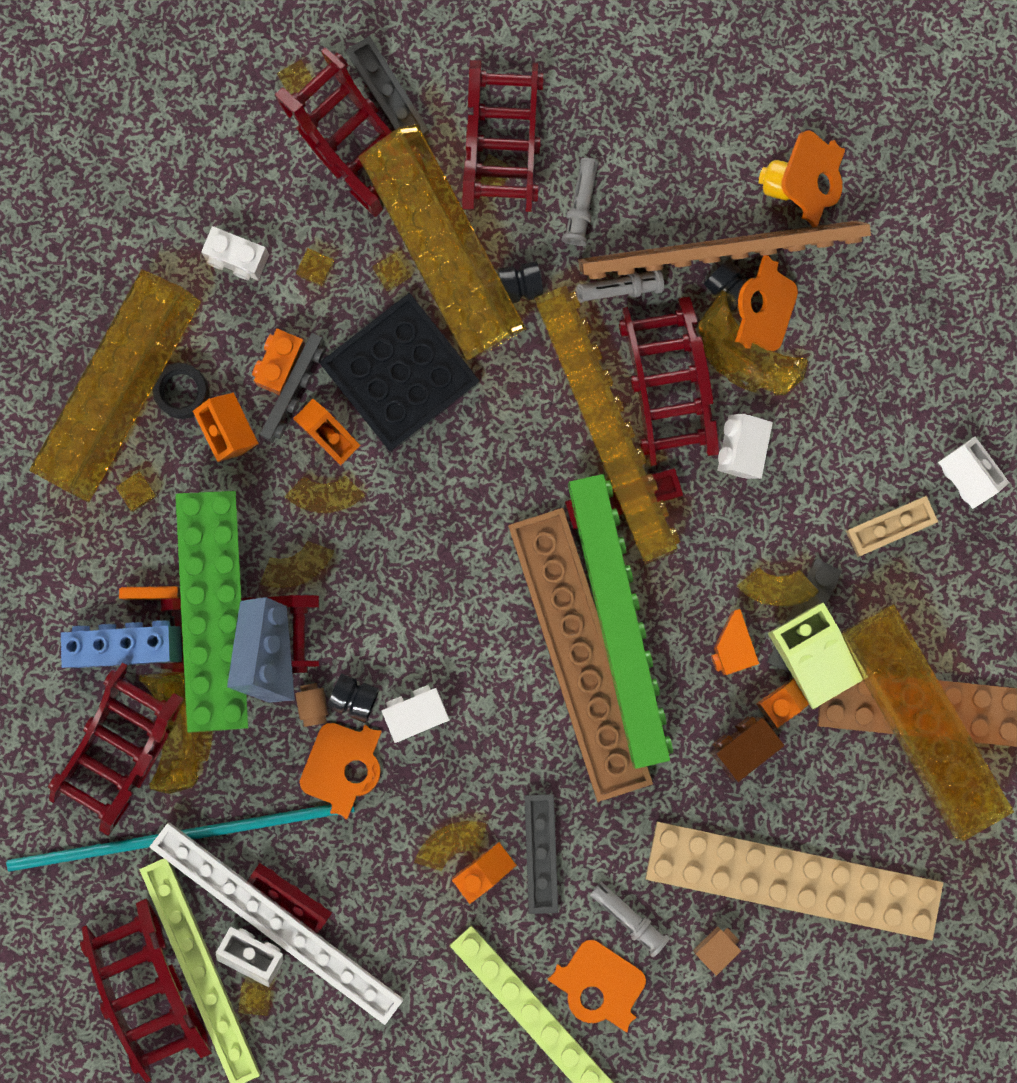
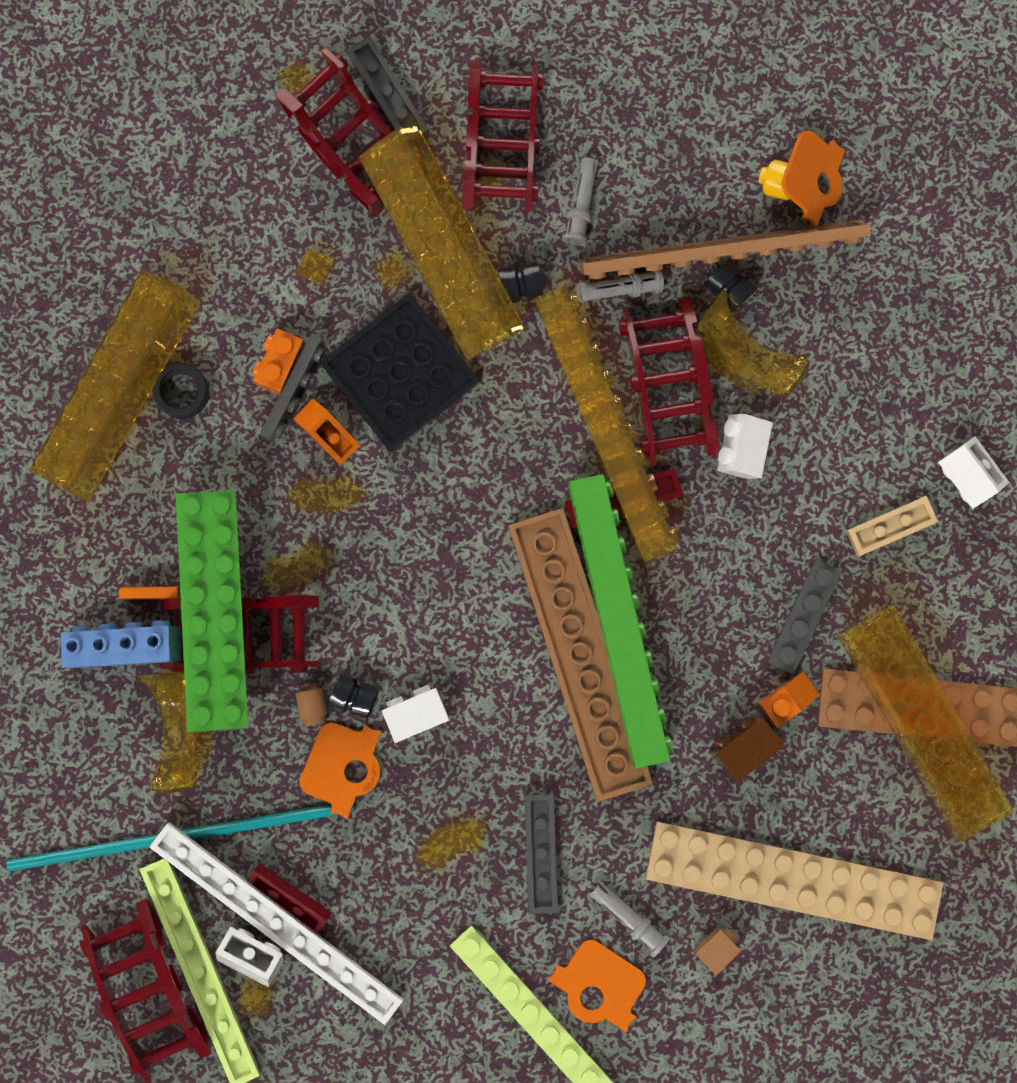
dark red fence [48,663,184,836] -> none
clear yellow plate [116,471,157,512] -> none
orange brick [193,392,259,462] -> none
white brick [201,226,269,281] -> none
sand blue wedge [227,597,295,703] -> none
orange slope [452,842,517,904] -> none
orange slope [711,609,759,675] -> none
orange piece [735,255,798,351] -> none
clear yellow tile [737,567,820,607] -> none
yellowish green slope [768,602,863,709] -> none

